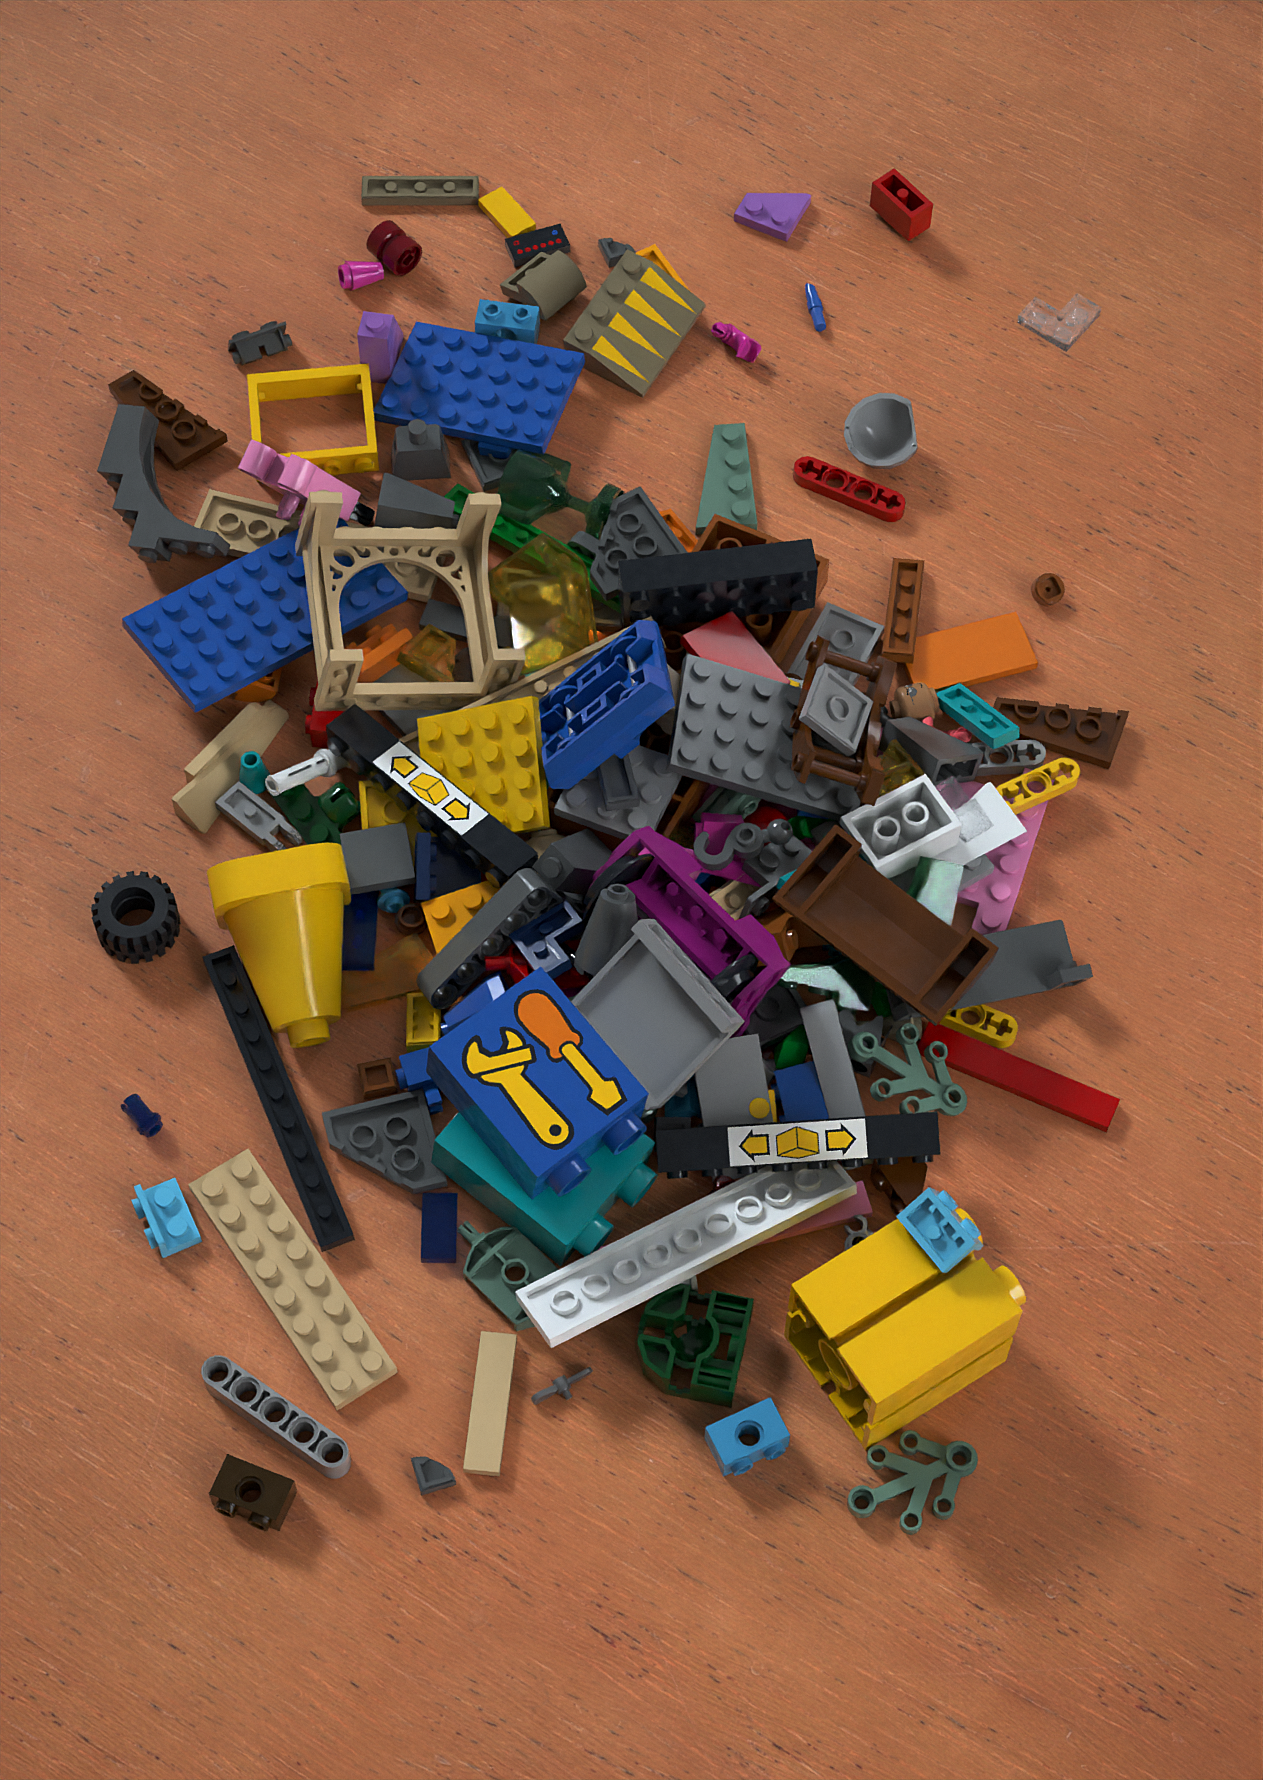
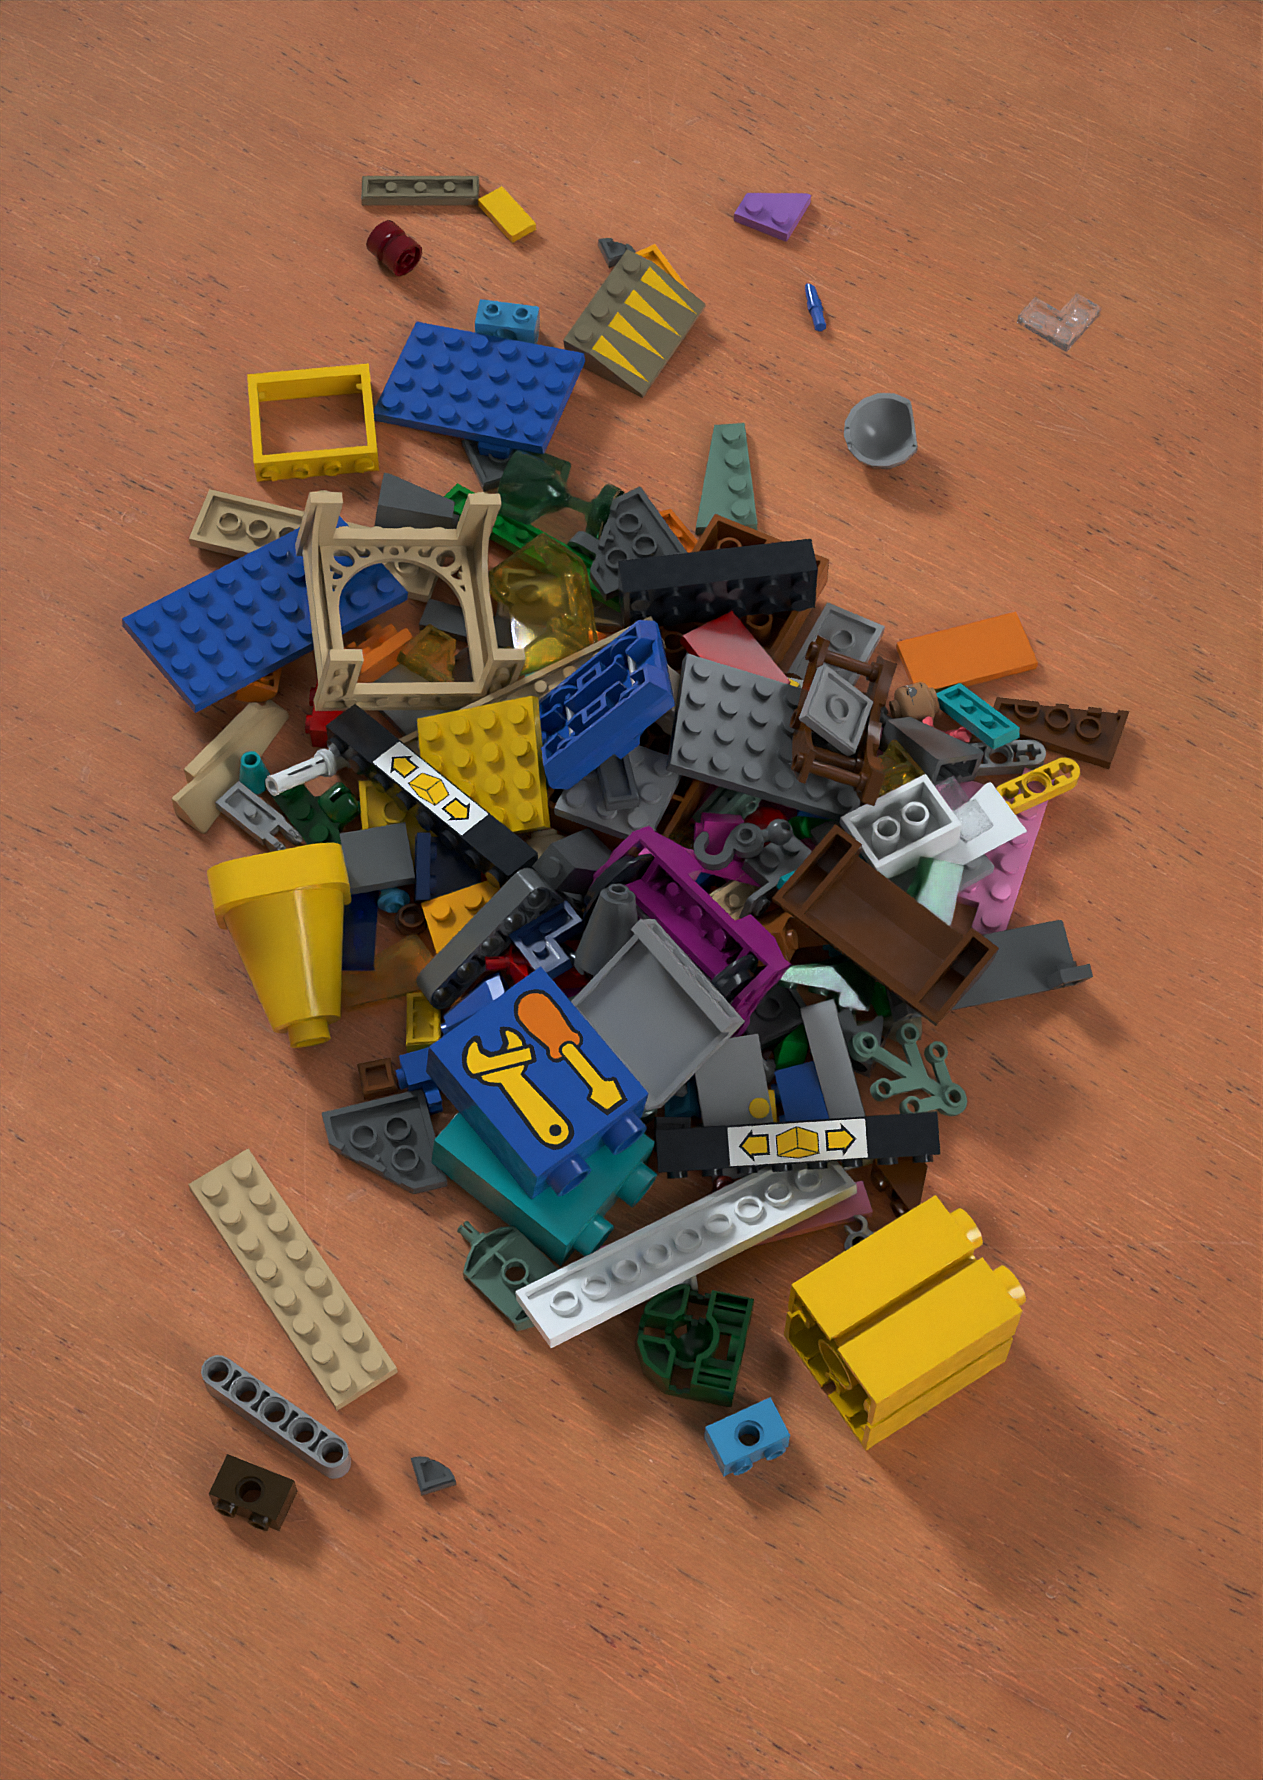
black tyre [91,871,181,964] -> none
dark grey arch [97,404,230,563] -> none
reddish brown wing [108,370,228,471] -> none
clear blue pin [121,1094,163,1137] -> none
medium azure bracket [131,1178,202,1258] -> none
black plate [202,945,355,1252] -> none
dark grey hinge [228,321,292,365] -> none
bright pink piece [238,440,375,526] -> none
dark pink cone [338,261,384,291] -> none
medium lavender slope [357,311,404,384] -> none
dark grey torso [391,419,451,481] -> none
clear blue tile [421,1193,458,1263] -> none
tan tile [463,1331,517,1476] -> none
dark tan brick [500,250,587,321] -> none
black tile [505,223,570,267] -> none
flat silver piece [531,1367,593,1405] -> none
dark pink piece [711,322,762,363] -> none
red beam [793,456,906,522] -> none
sand green plant [847,1430,978,1535] -> none
red brick [869,168,933,241] -> none
dark orange tile [882,558,925,663] -> none
medium azure bracket [896,1187,984,1273] -> none
red tile [917,1021,1120,1133] -> none
yellow beam [939,1004,1018,1048] -> none
dark orange tile [1031,573,1065,606] -> none

